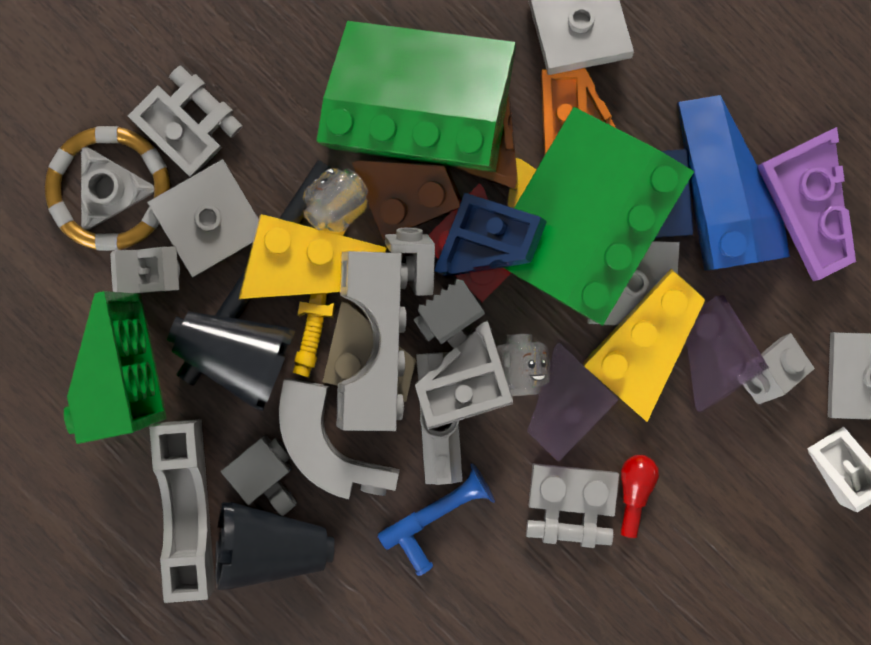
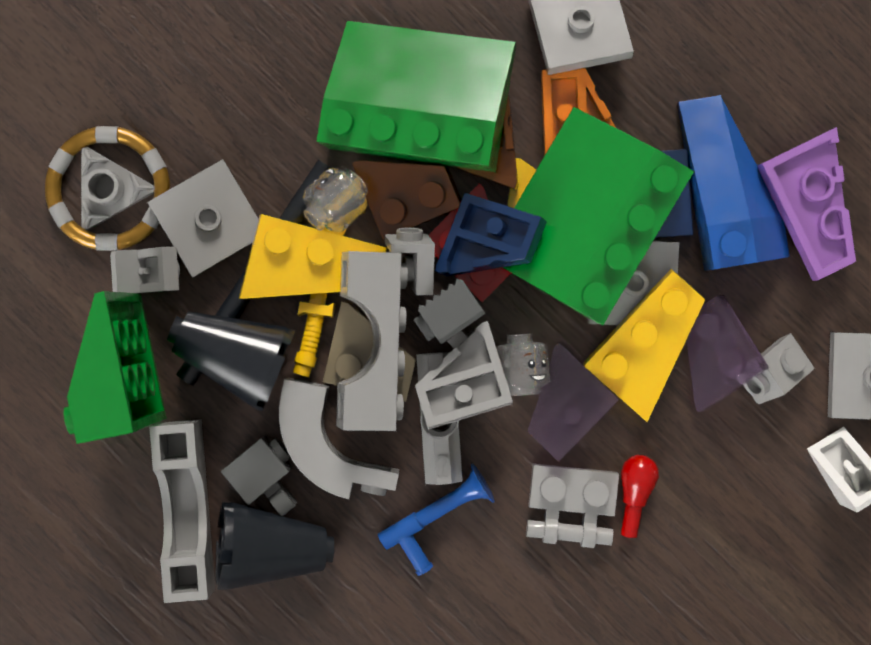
light grey plate [128,65,243,177] -> none

